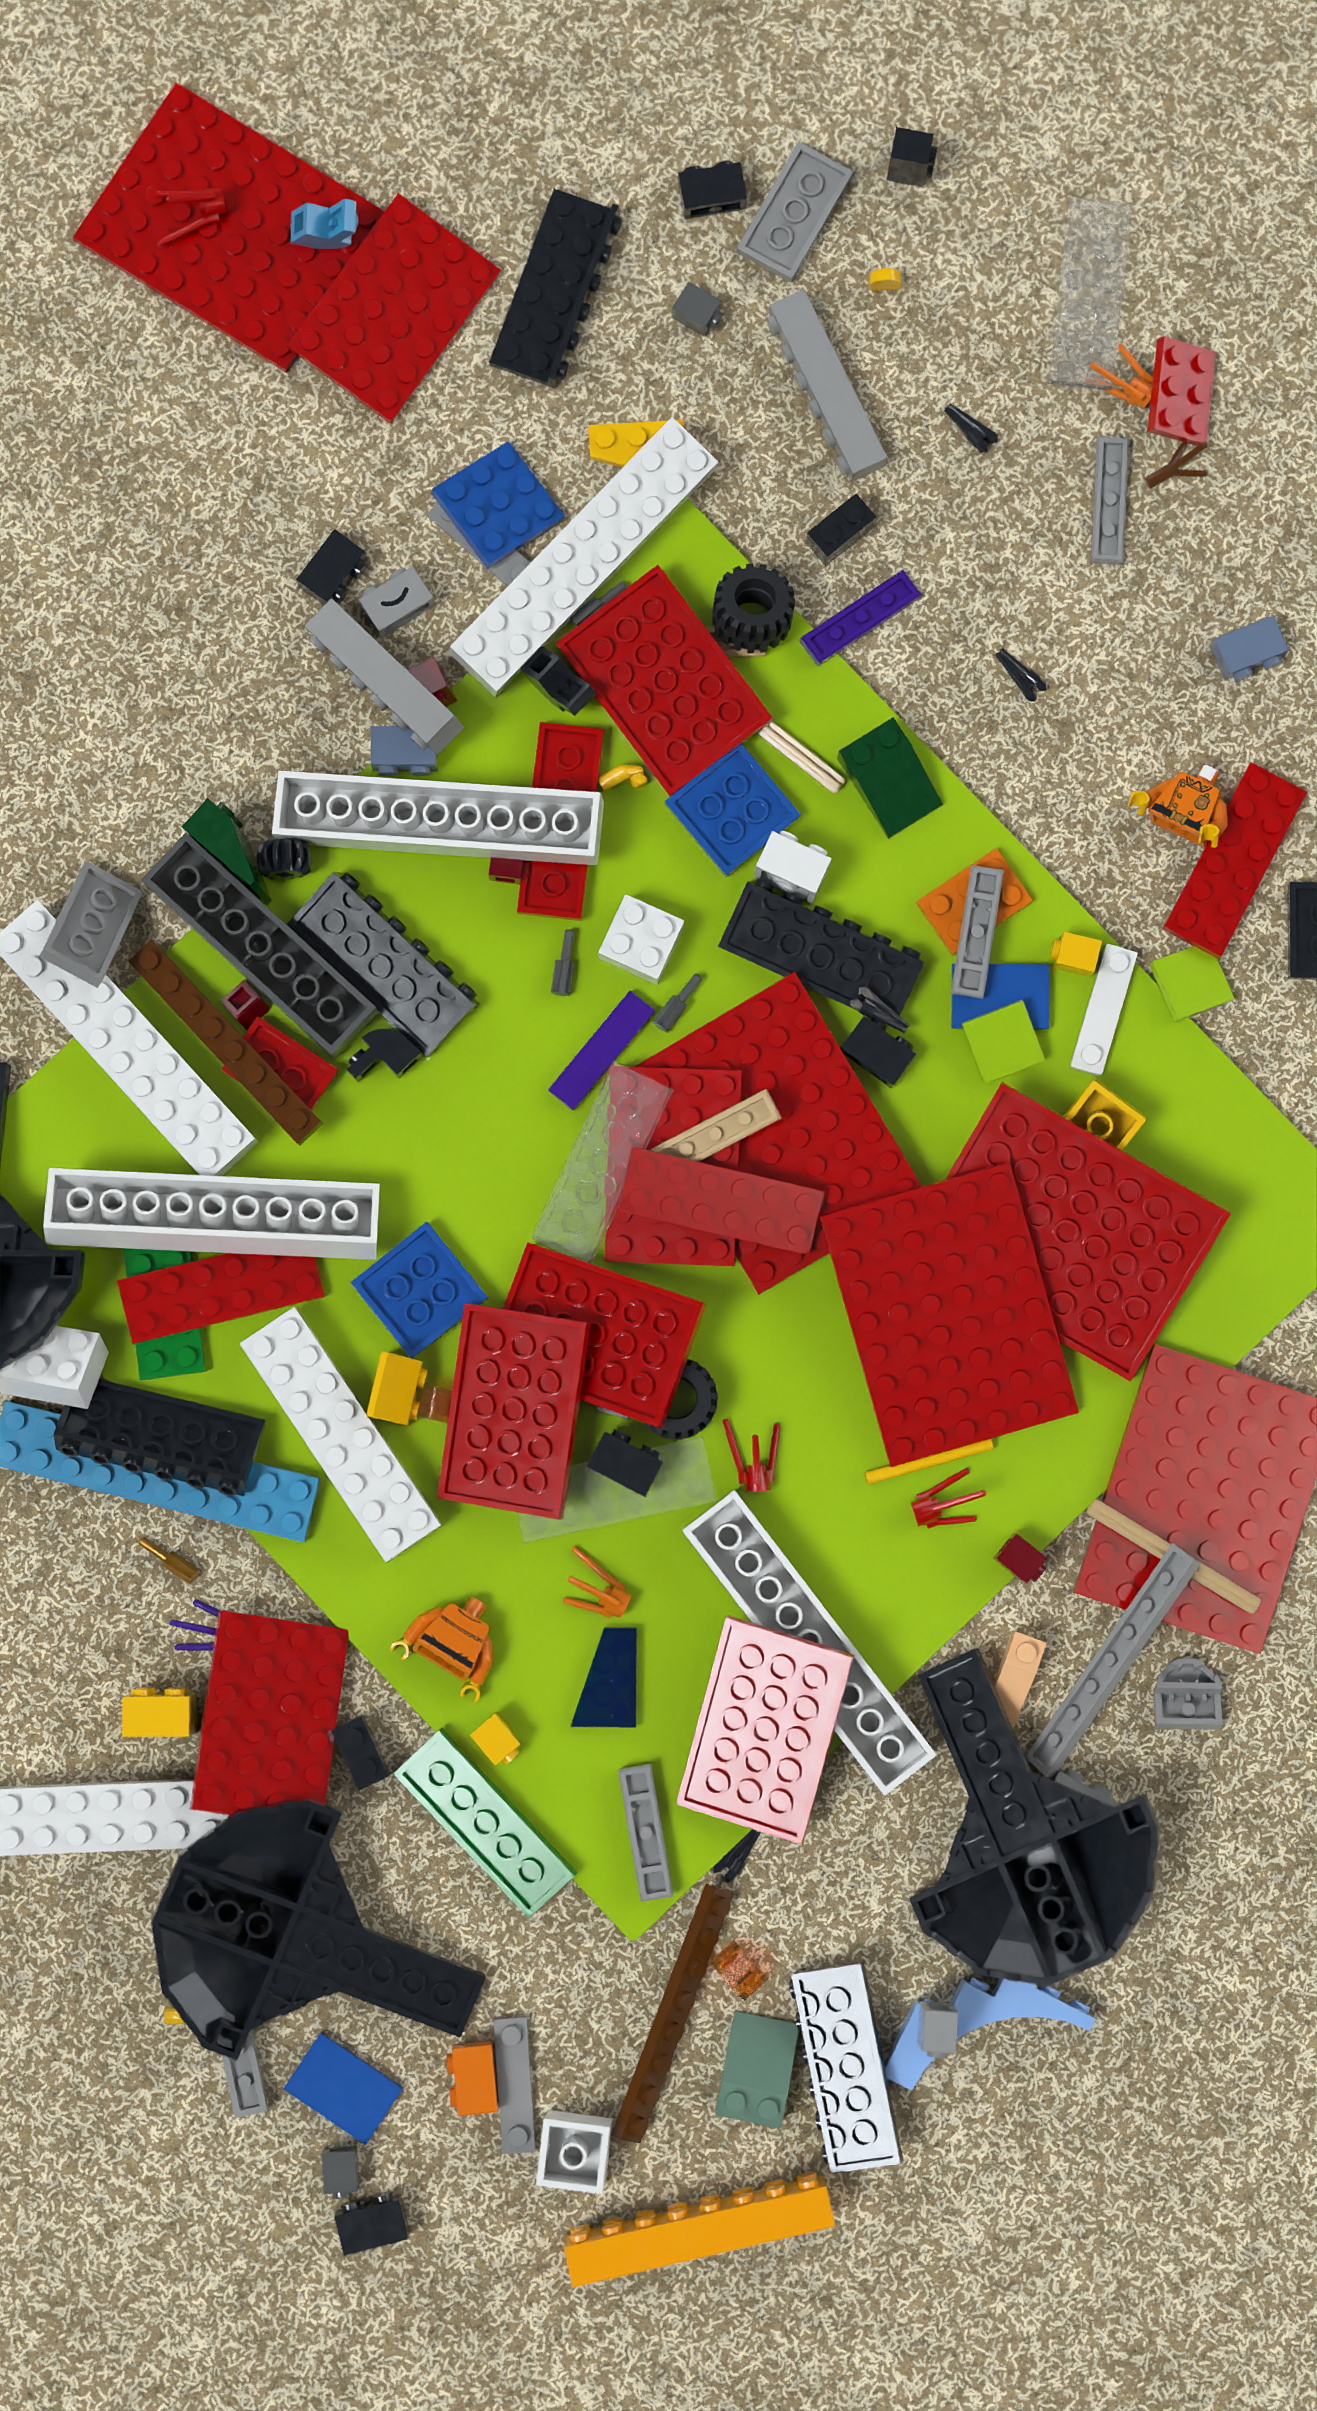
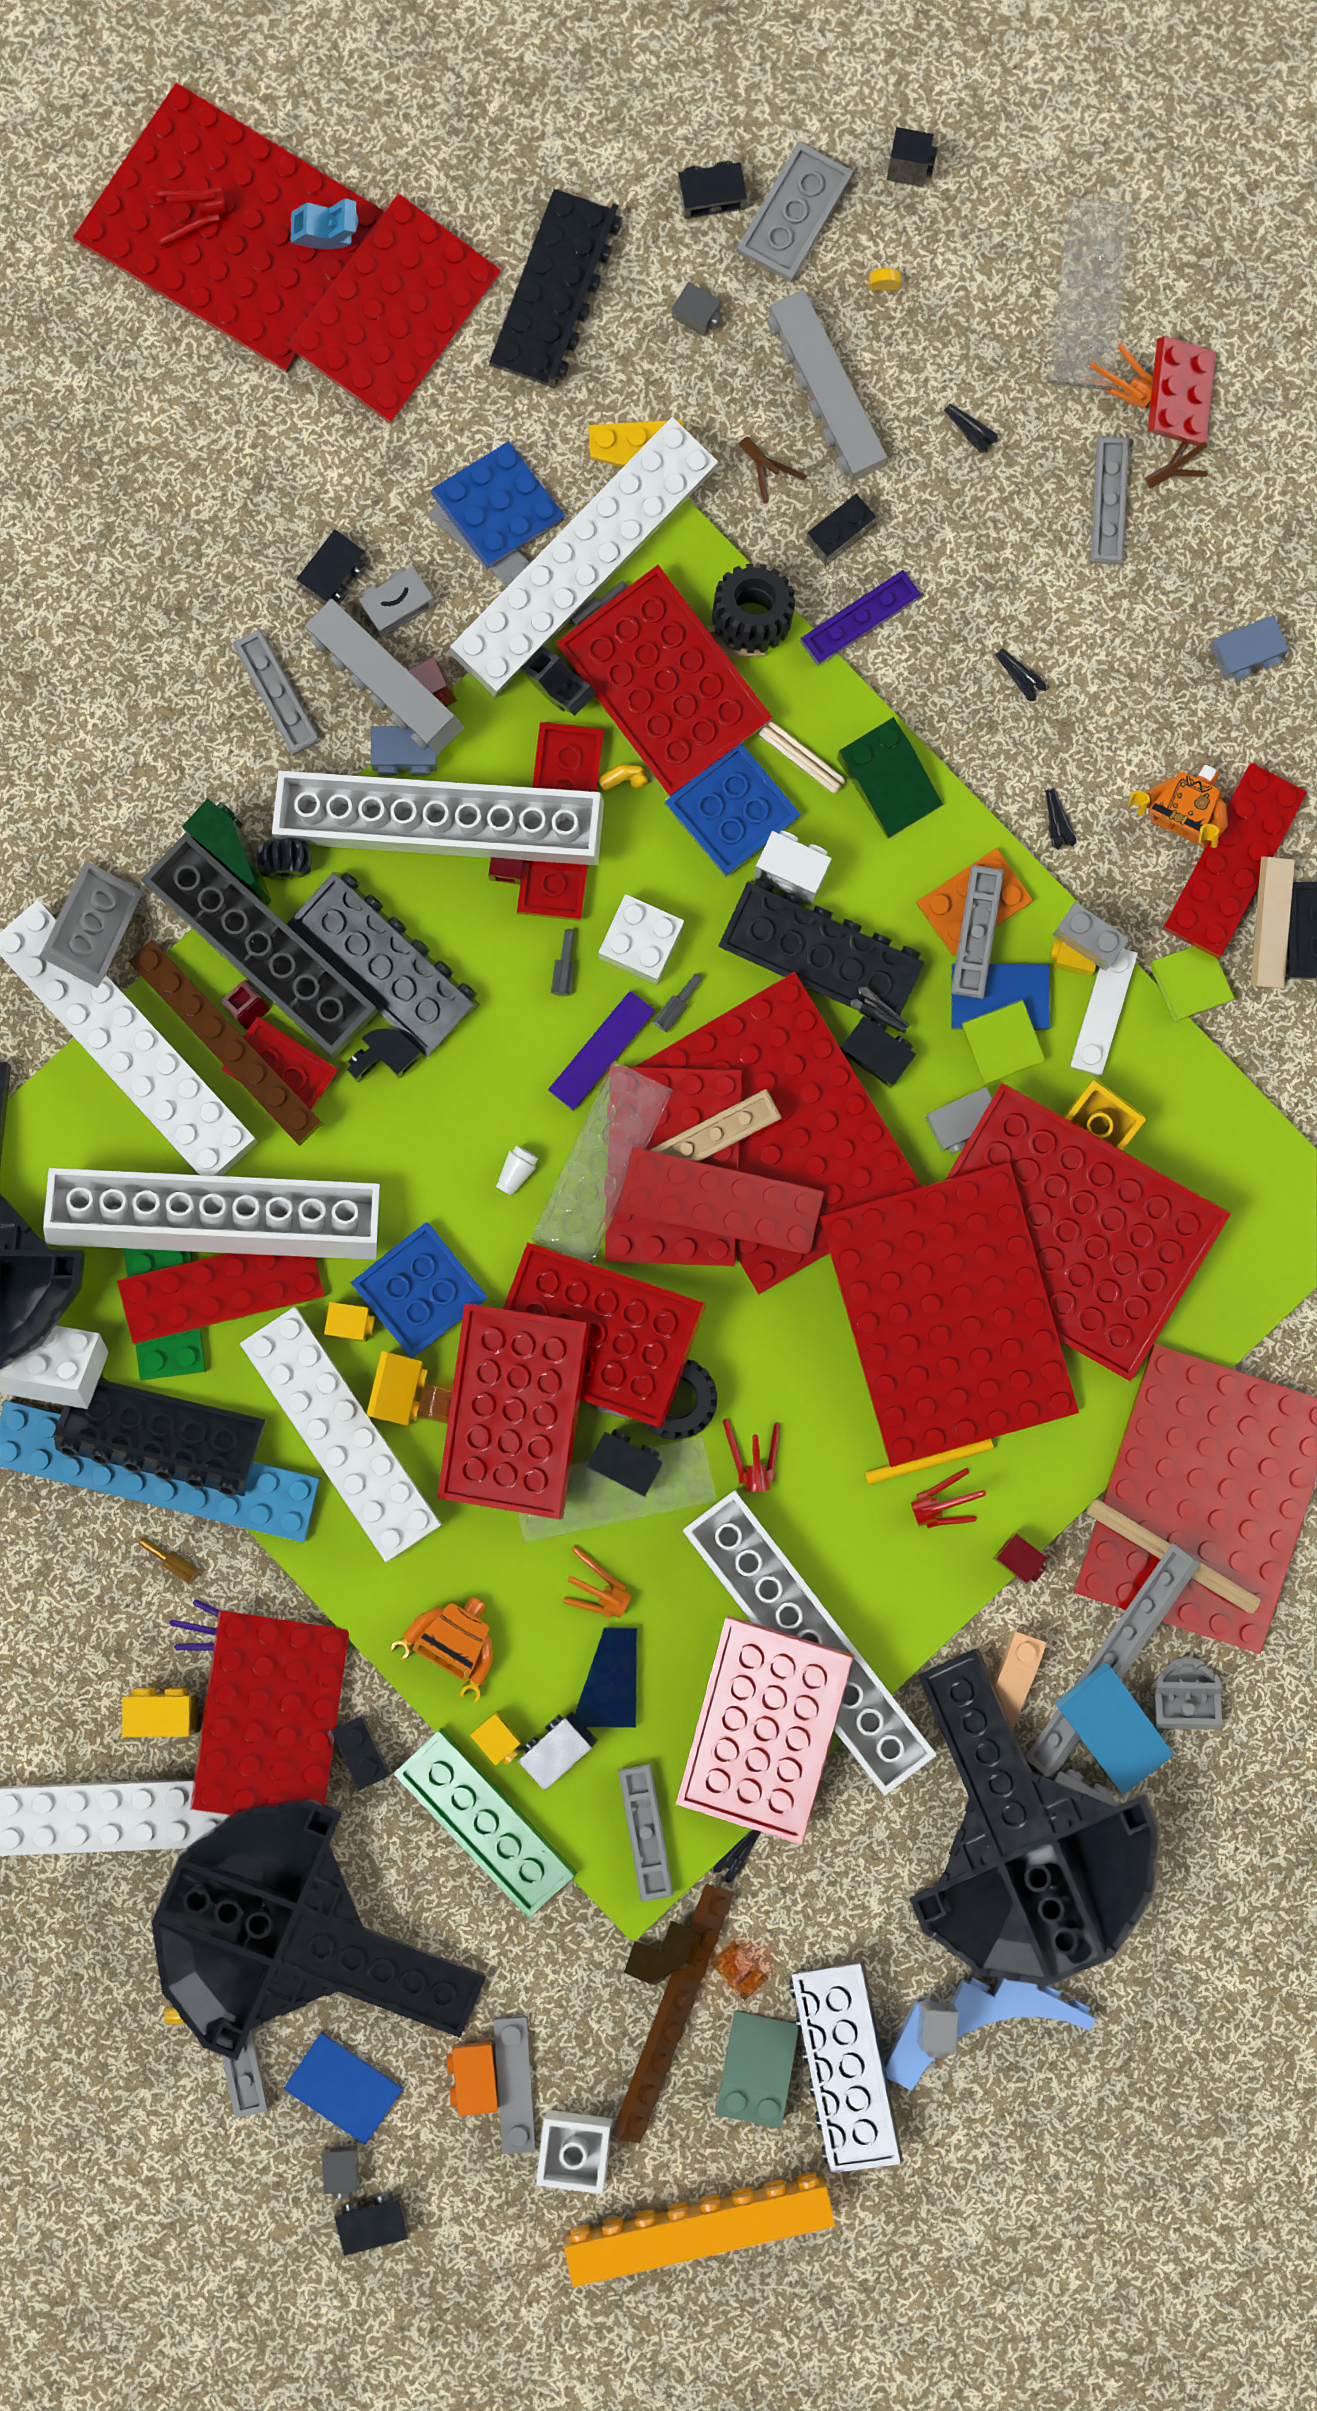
none -> light grey tile [232,628,321,756]
none -> yellow brick [324,1302,375,1342]
none -> white cone [496,1145,539,1196]
none -> brick [518,1711,598,1791]
none -> dark brown tile [624,1920,703,1985]
none -> reddish brown plant [739,436,806,504]
none -> light grey brick [925,1087,992,1154]
none -> black piece [1045,788,1077,850]
none -> light grey brick [1053,902,1129,971]
none -> dark azure tile [1054,1662,1174,1795]
none -> tan tile [1251,857,1295,988]

